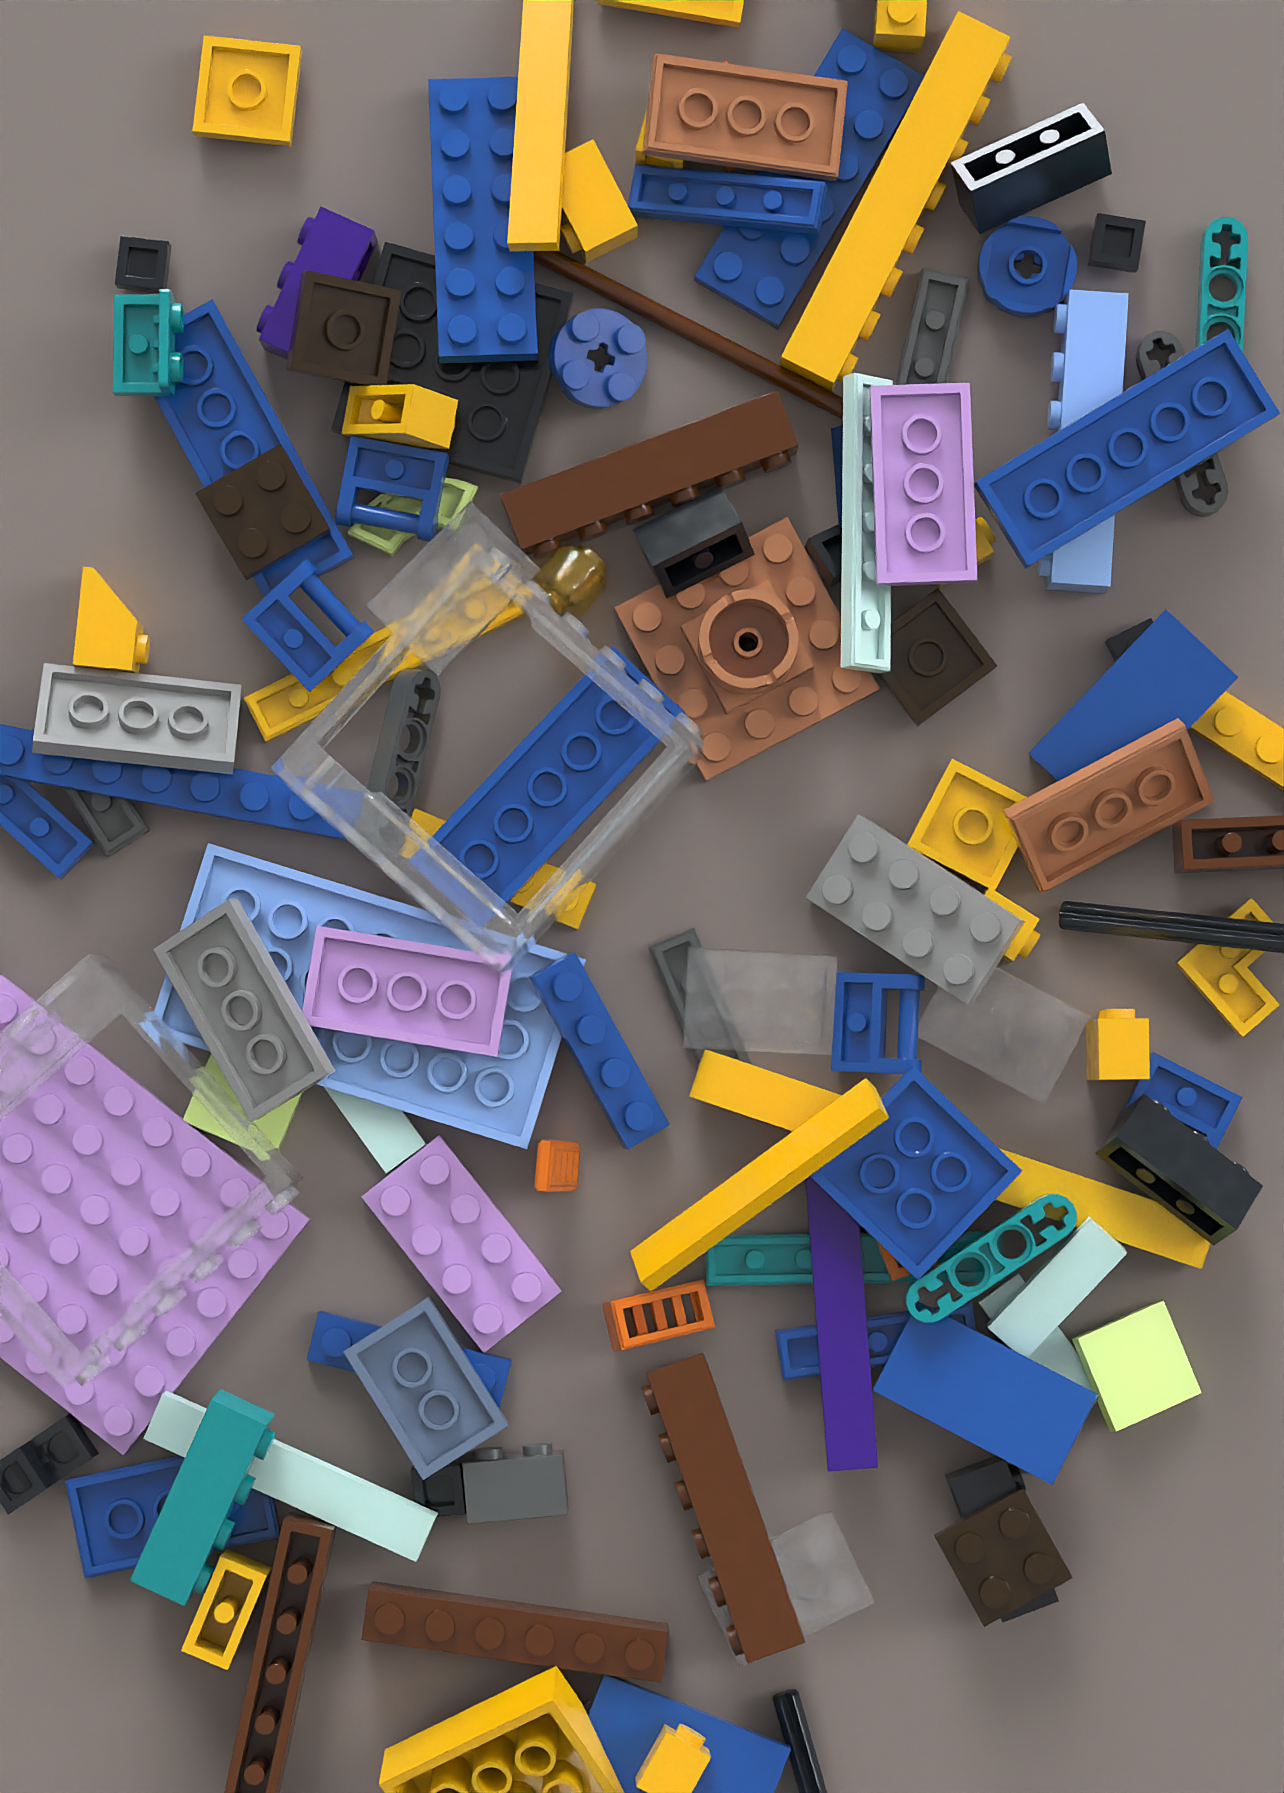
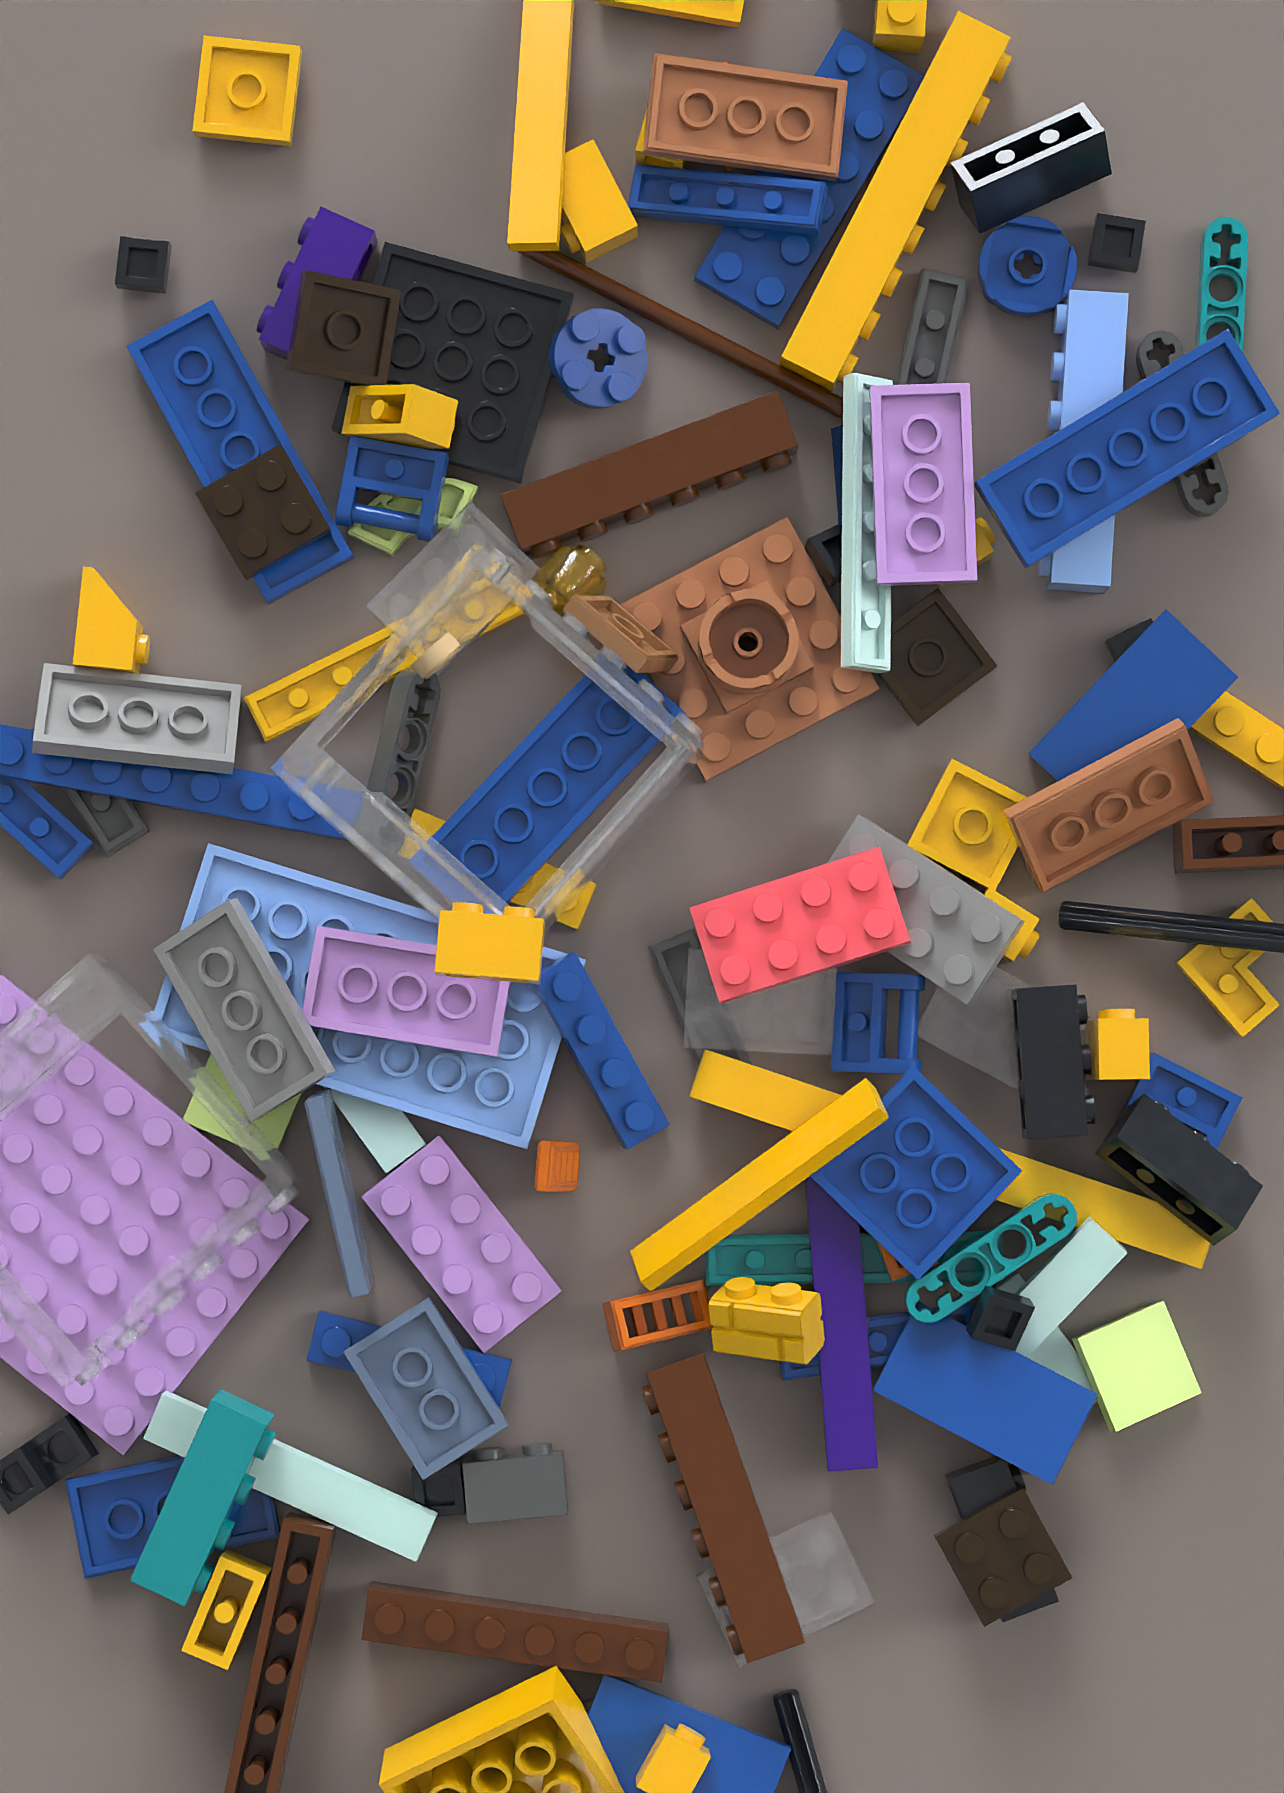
teal bracket [113,289,184,397] -> none
blue plate [242,559,375,692] -> none
blue plate [428,77,538,363] -> none
black brick [633,486,755,598] -> none
none -> sand blue tile [304,1088,374,1298]
none -> tan tile [411,632,461,679]
none -> yellow brick [434,902,545,984]
none -> medium nougat tile [563,596,679,673]
none -> coral plate [689,846,911,1004]
none -> yellow brick [708,1277,825,1365]
none -> black plate [966,1286,1035,1351]
none -> black brick [1011,984,1095,1139]

